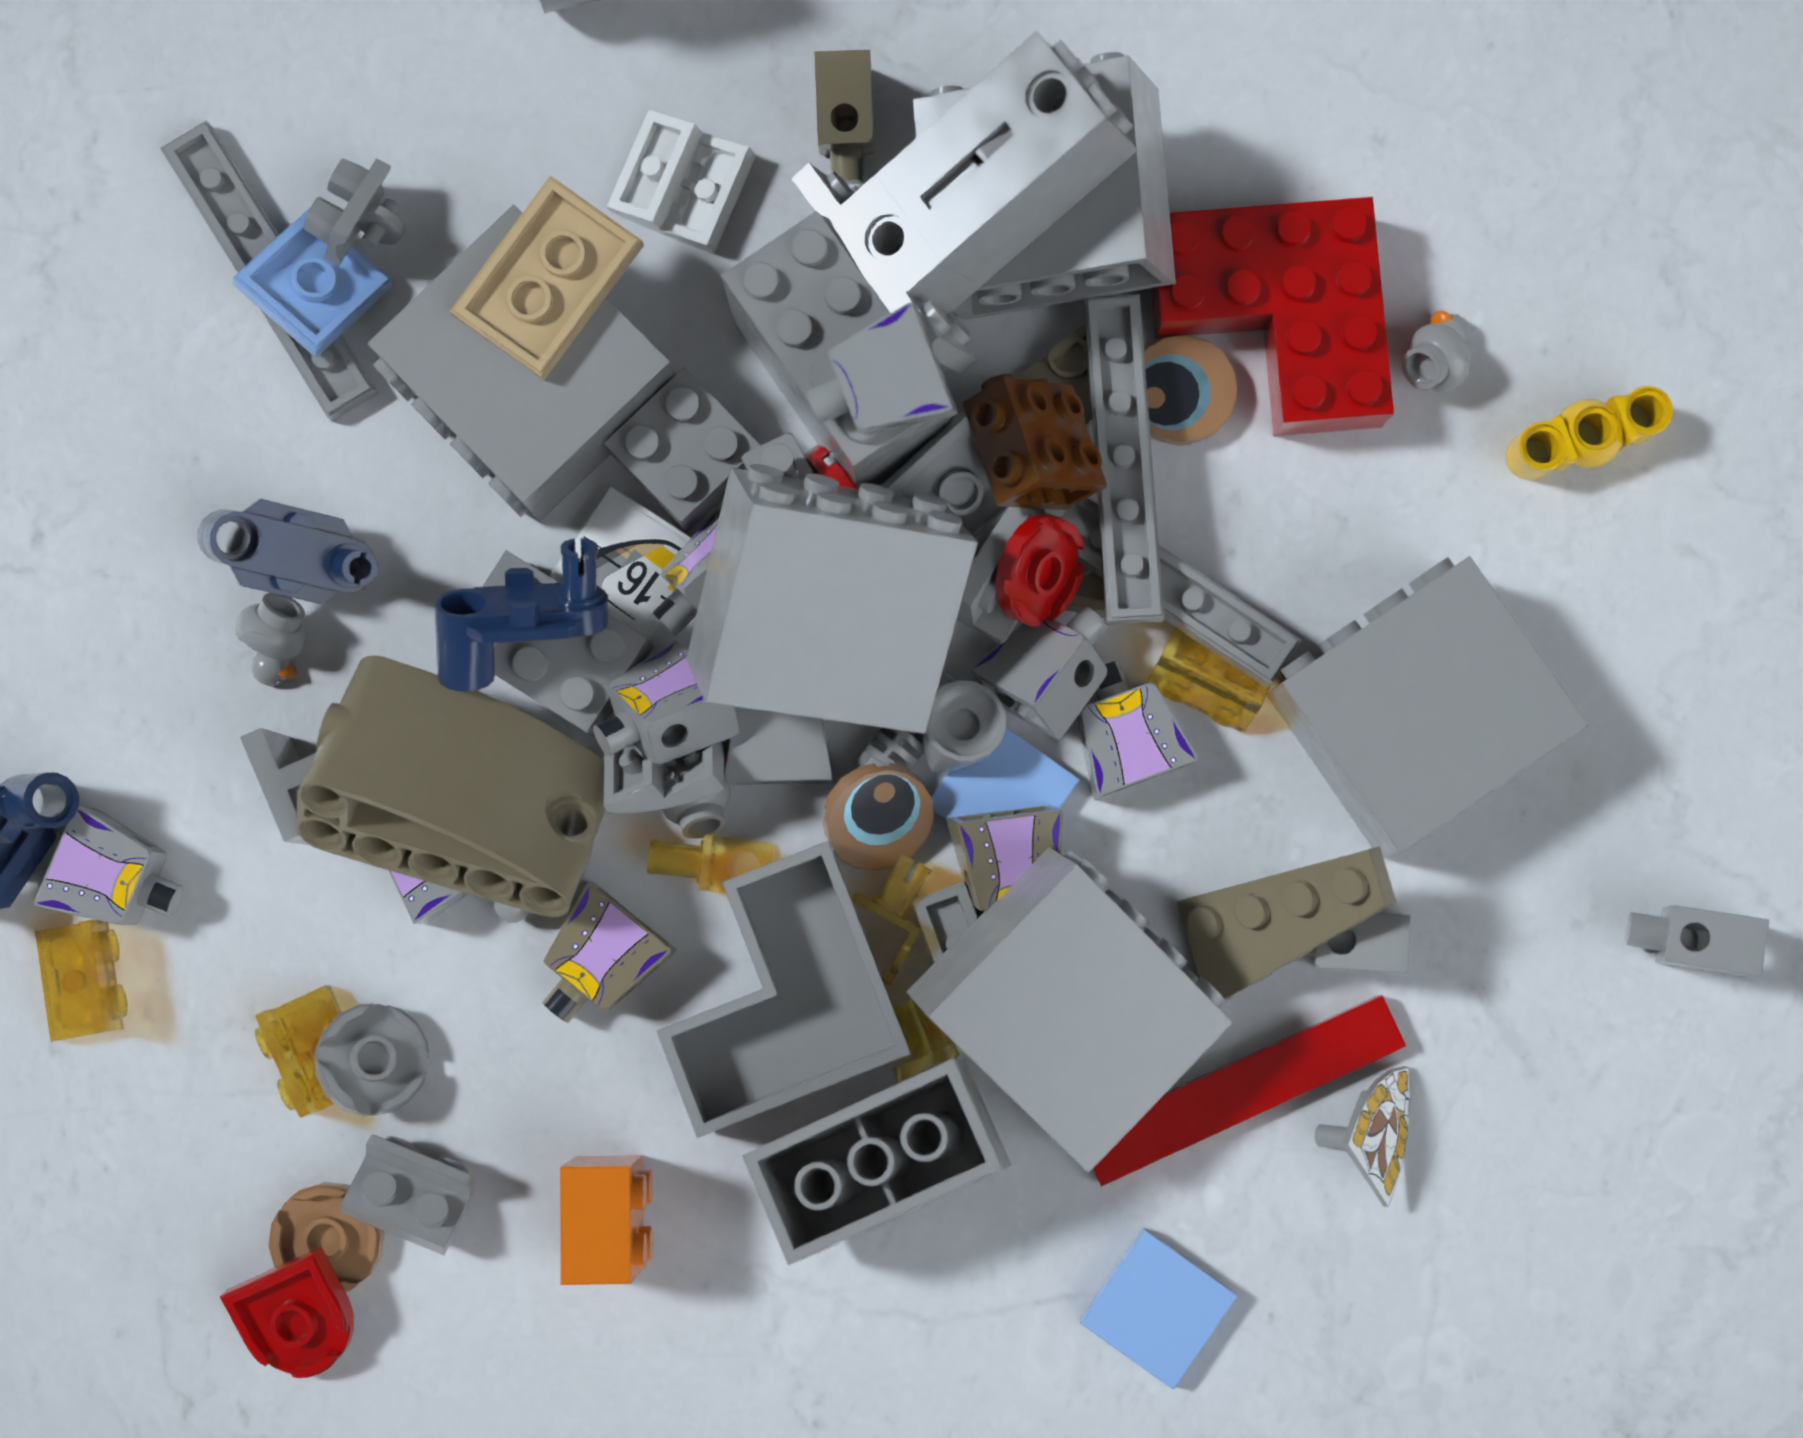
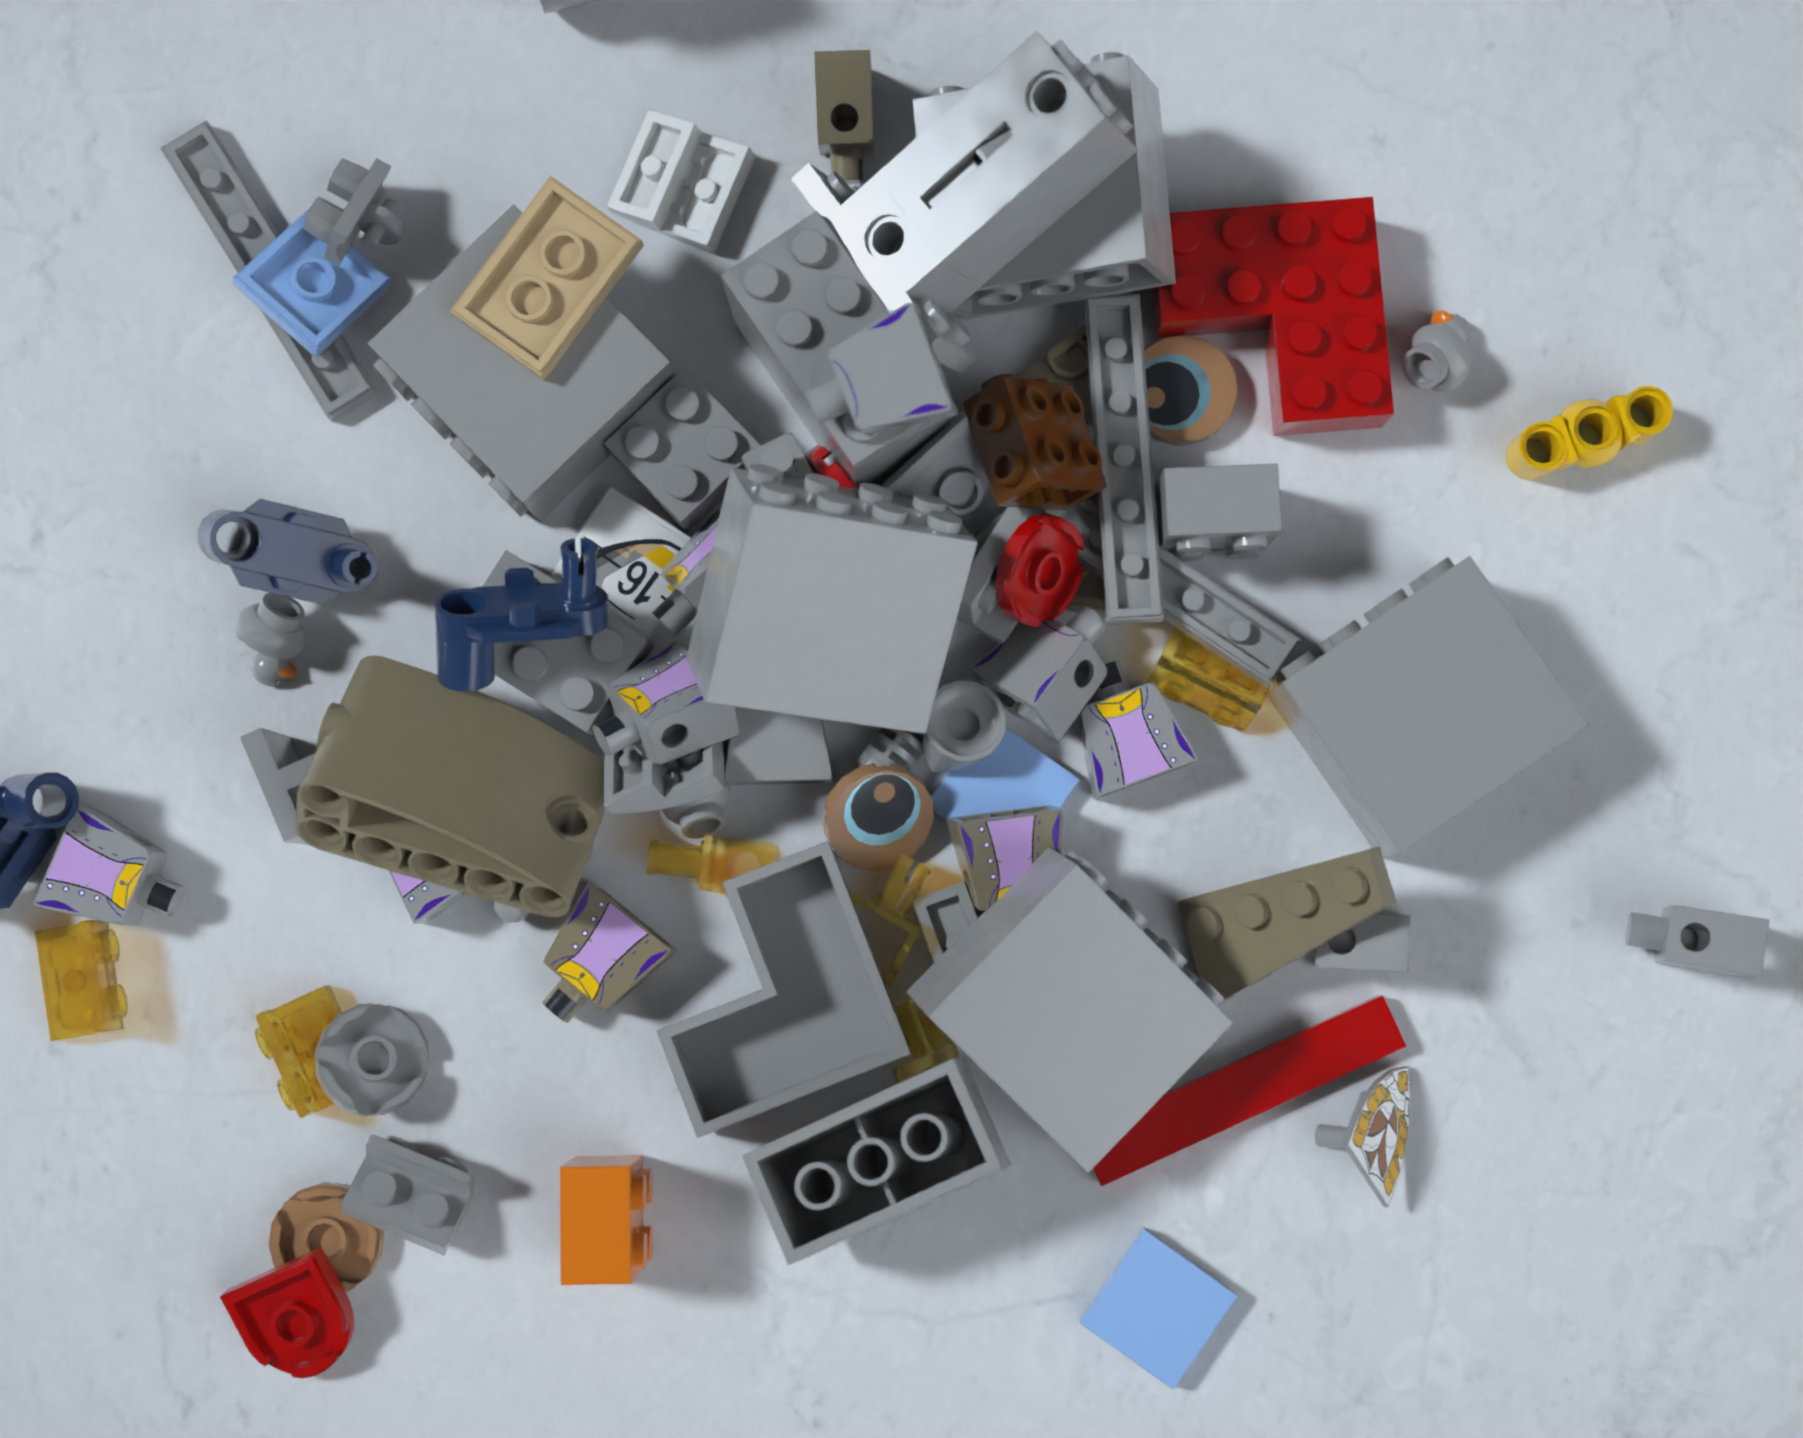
none -> light grey brick [1154,463,1282,561]

